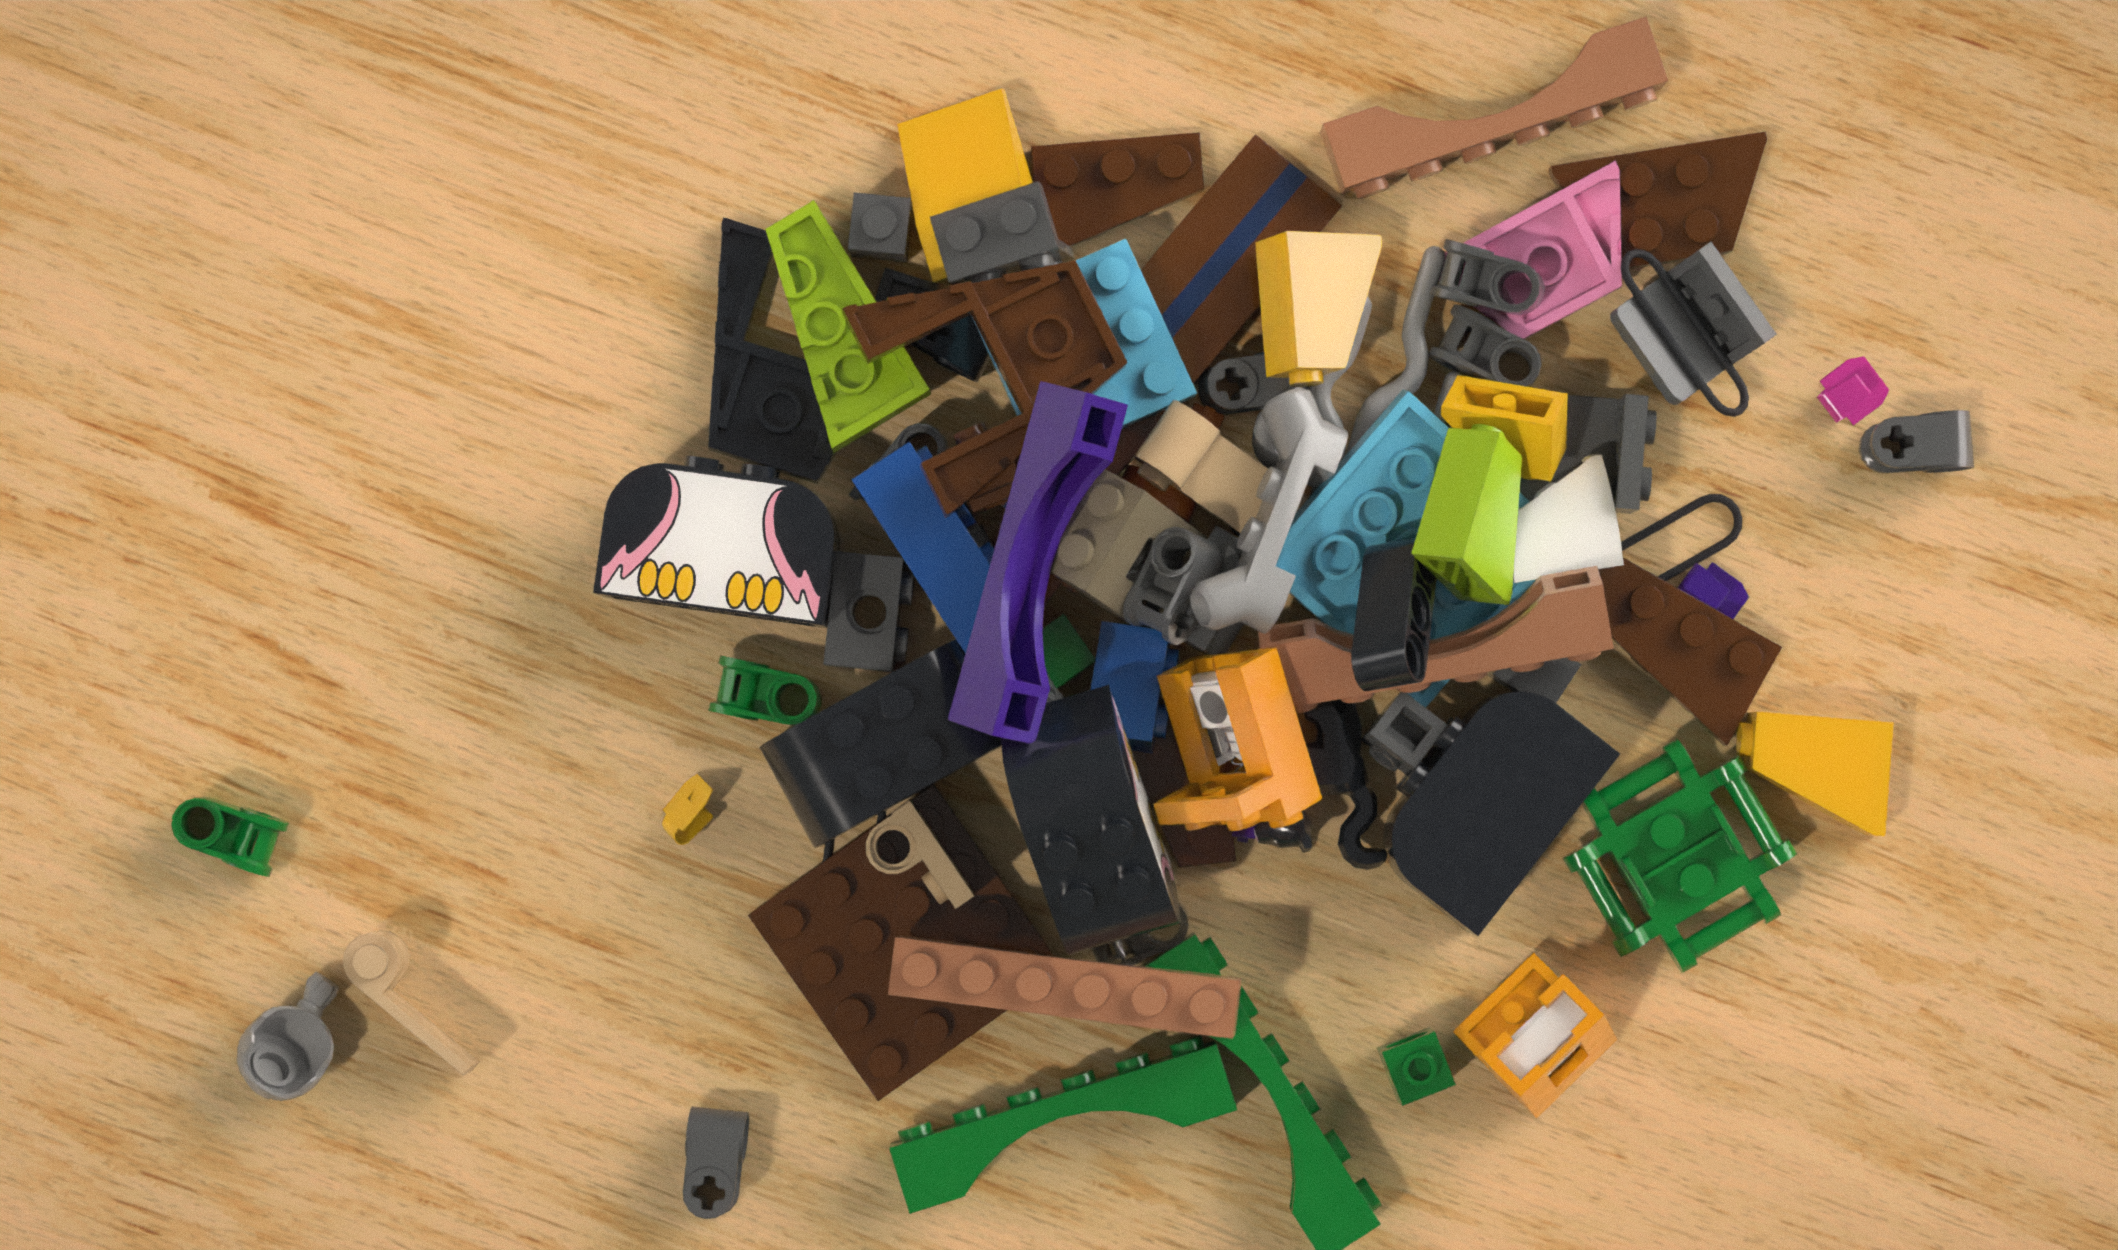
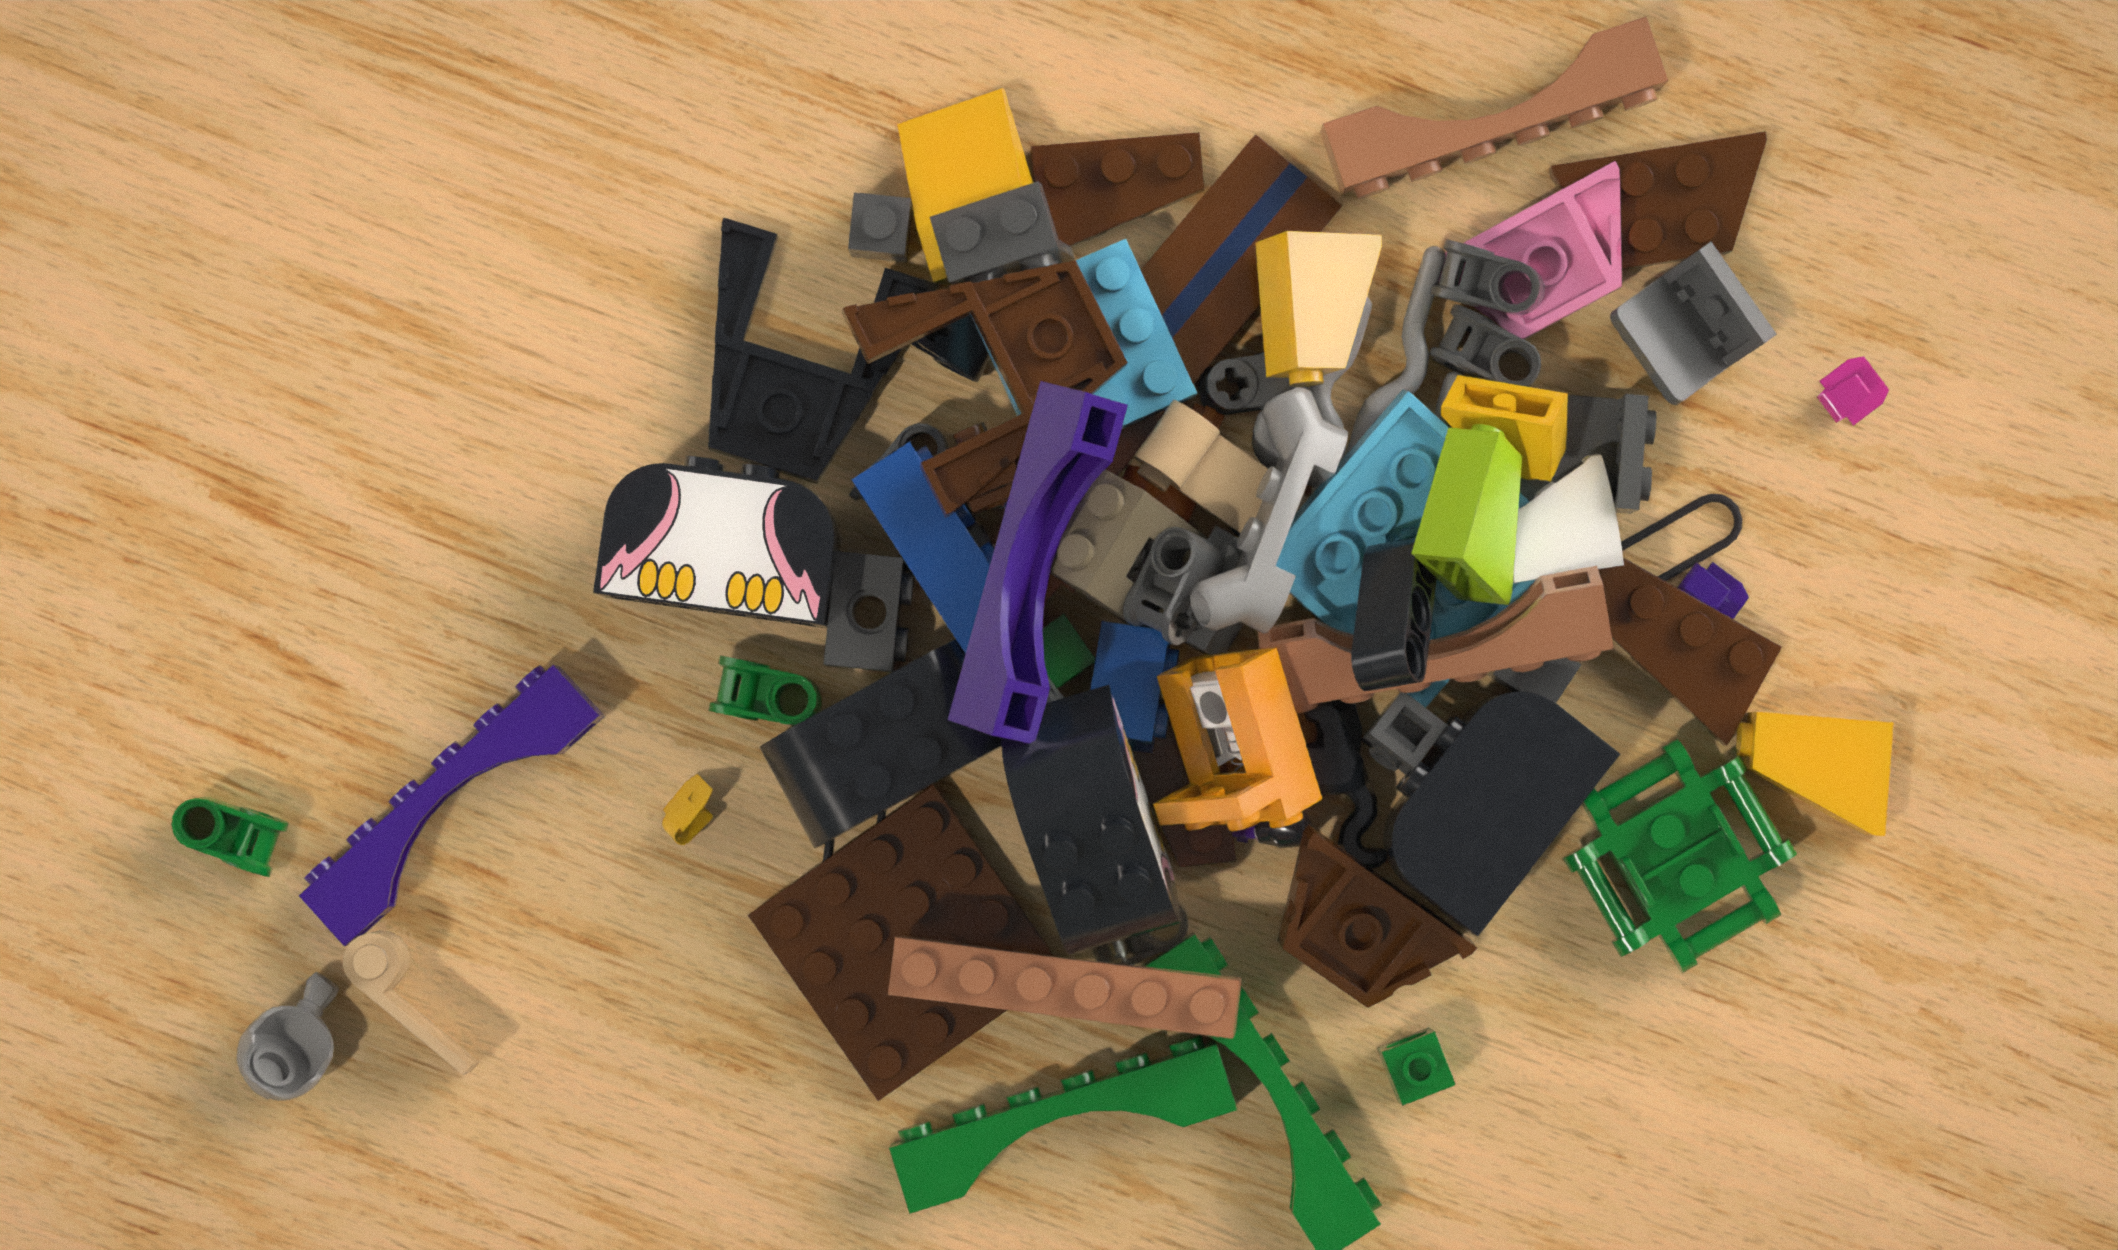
dark grey piece [683,1106,749,1219] -> none
lime wing [766,200,931,453] -> none
tan plate [866,800,976,909] -> none
light orange brick [1452,953,1618,1119] -> none
black piece [1621,249,1749,417] -> none
dark grey piece [1859,410,1974,474] -> none
none -> dark purple arch [299,665,605,947]
none -> reddish brown wing [1277,825,1477,1008]

